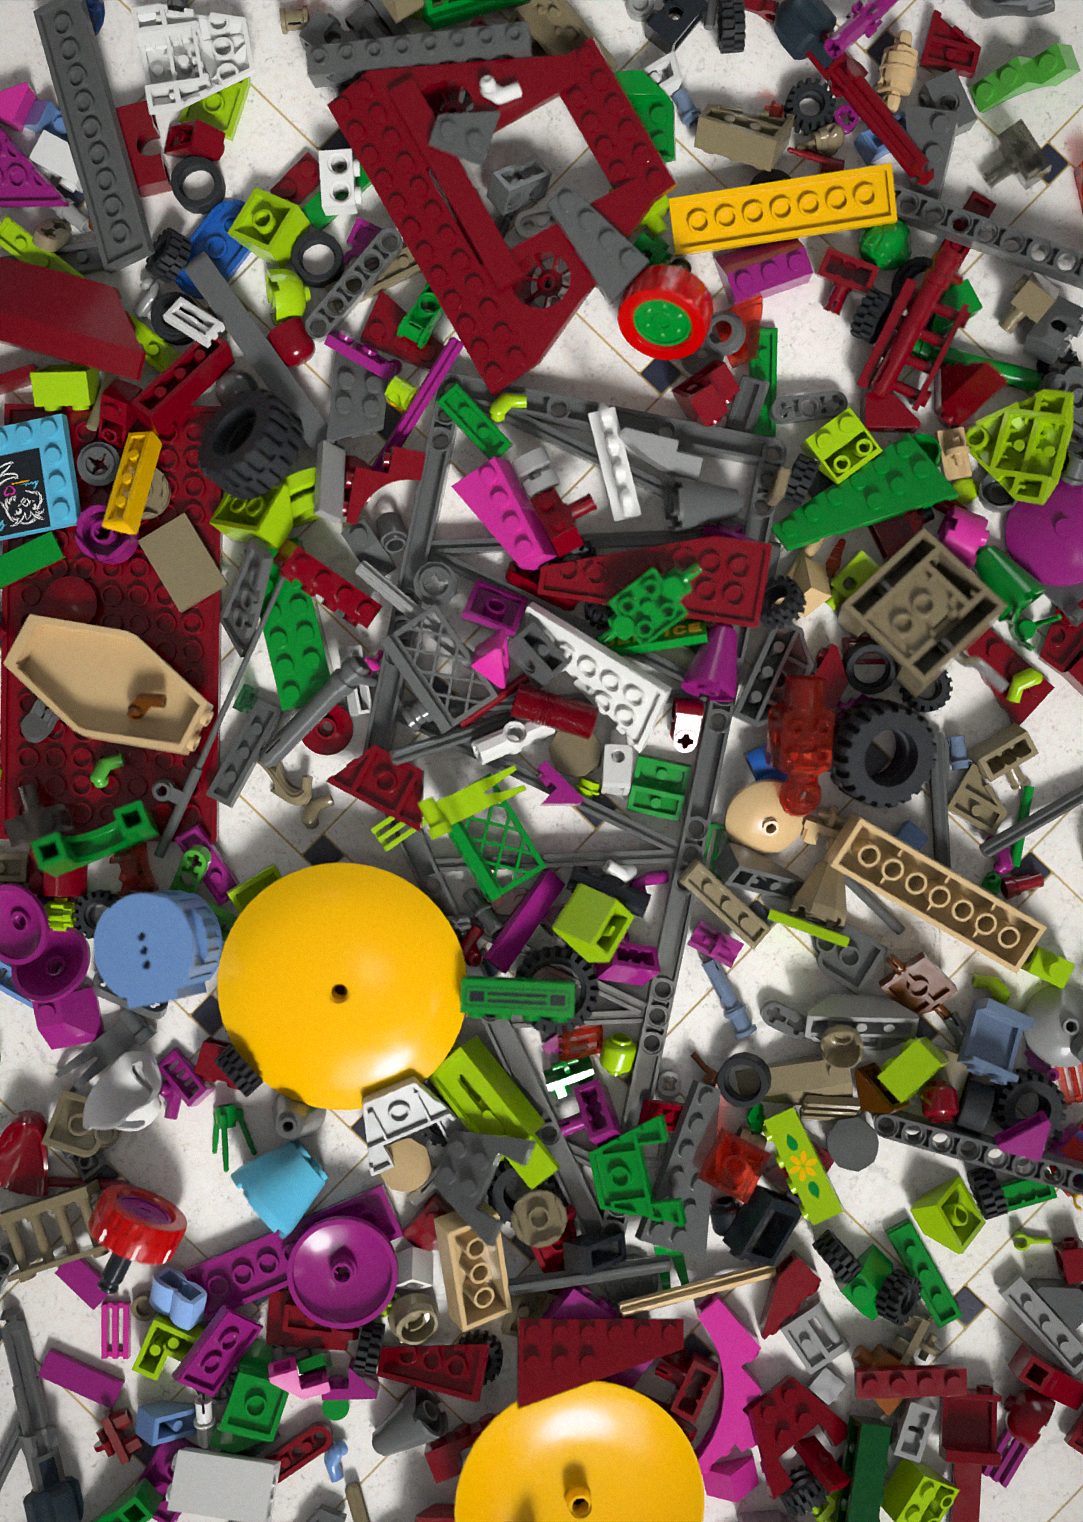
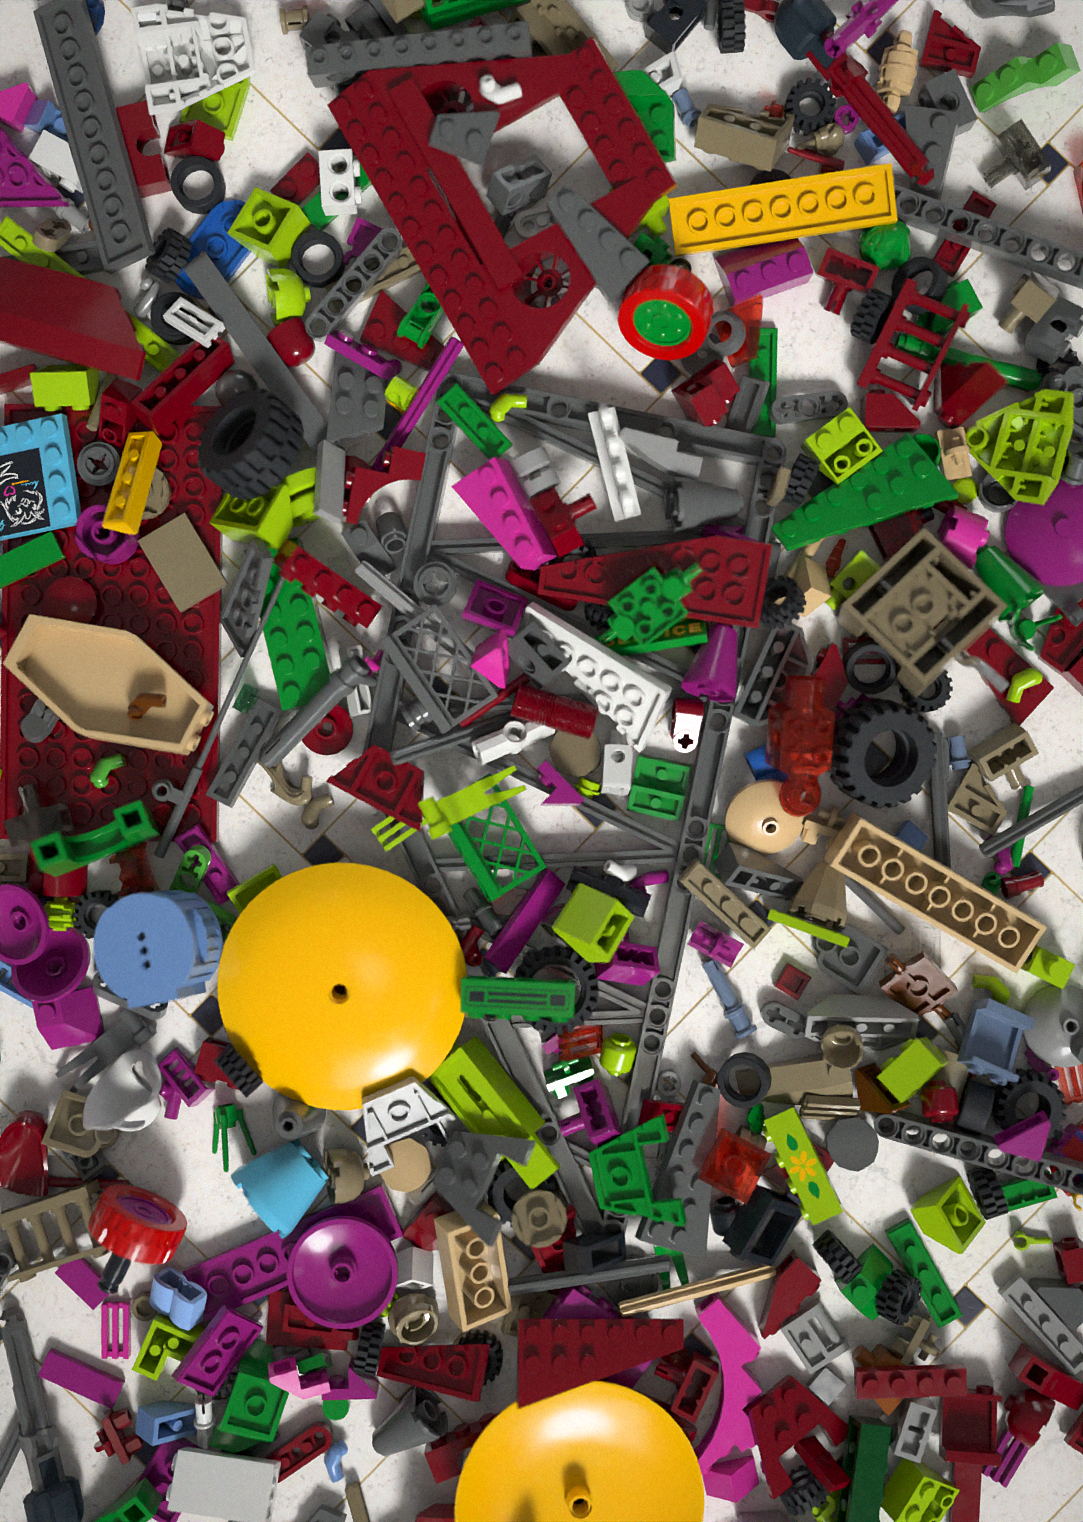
dark red cylinder [870,246,963,398] -> none
none -> dark tan cylinder [324,1148,369,1205]
none -> dark red tile [774,962,812,1000]

